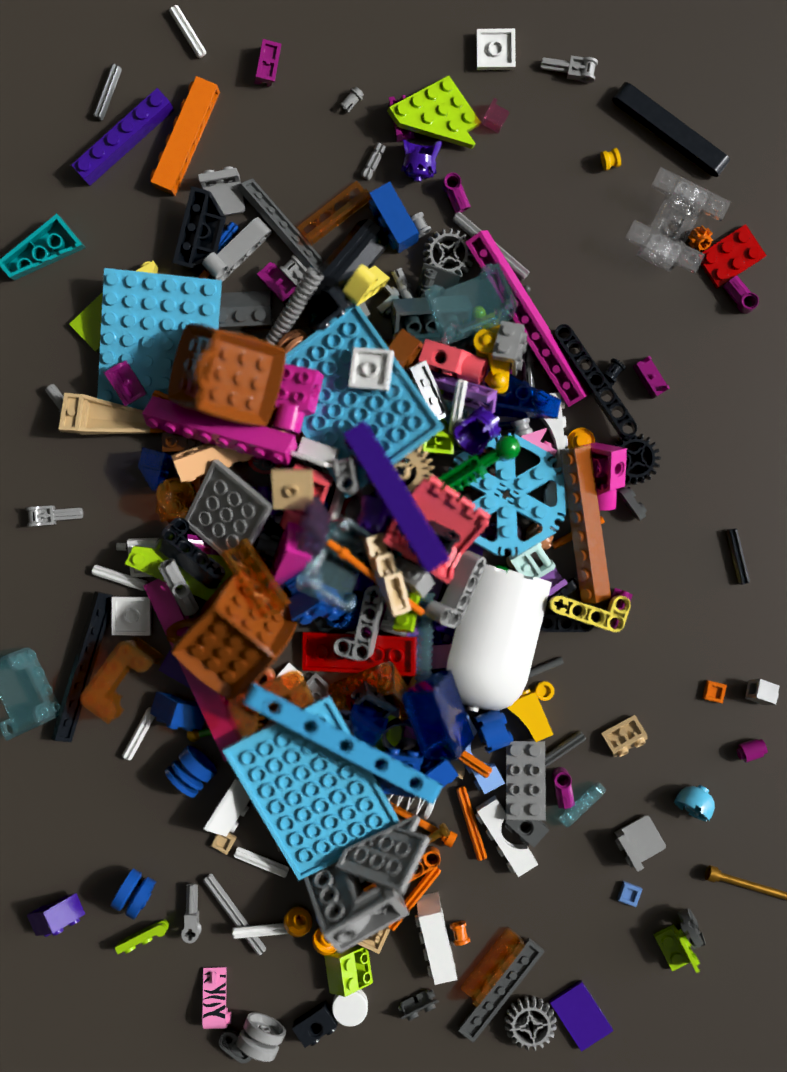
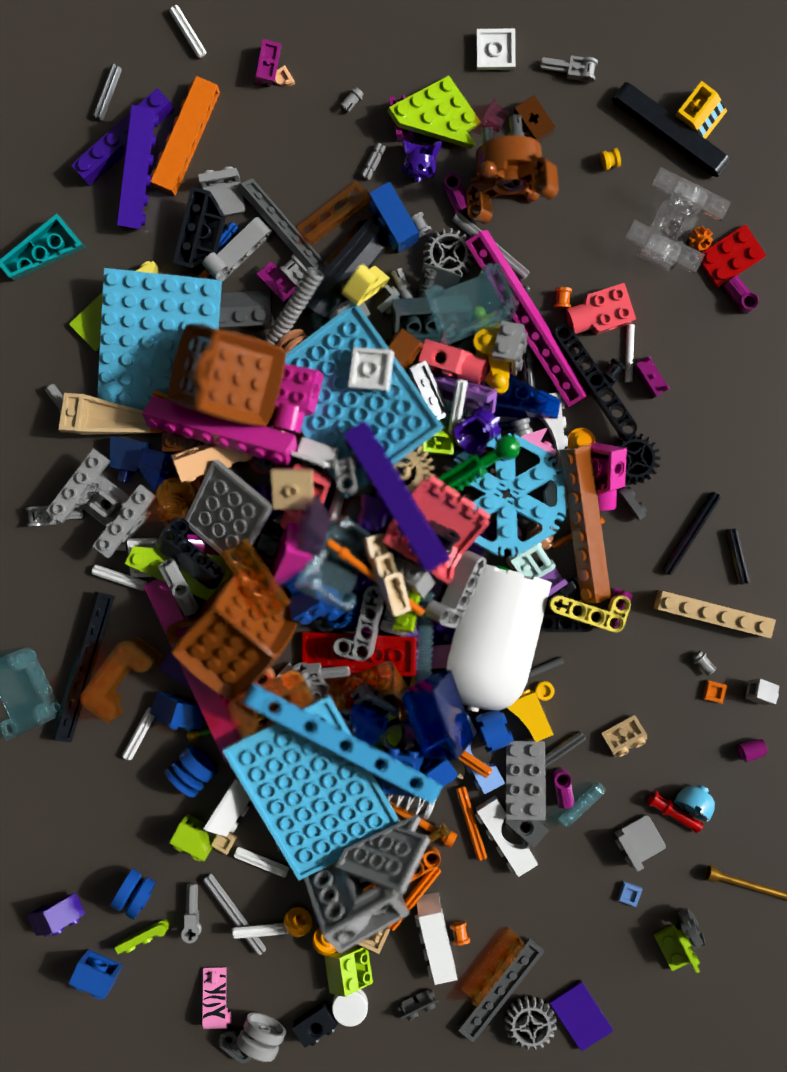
magenta hinge [104,360,147,406] -> none
white plate [112,596,152,636] -> none
black bracket [309,286,349,331] -> none
none -> light grey piece [46,449,157,558]
none -> blue brick [69,949,123,1000]
none -> dark blue torso [110,436,150,483]
none -> dark purple brick [117,105,159,229]
none -> lime slope [170,814,212,861]
none -> light nougat tile [274,65,295,87]
none -> light grey connector [292,662,350,688]
none -> dark orange piece [466,115,558,224]
none -> reddish brown brick [513,95,556,142]
none -> orange bush [554,287,572,310]
none -> coral brick [566,283,636,335]
none -> white bar [625,324,635,383]
none -> red pin [647,791,703,834]
none -> tan brick [653,590,776,638]
none -> black axle [662,491,721,575]
none -> yellow slope [675,81,727,139]
none -> light grey pin [692,651,717,676]

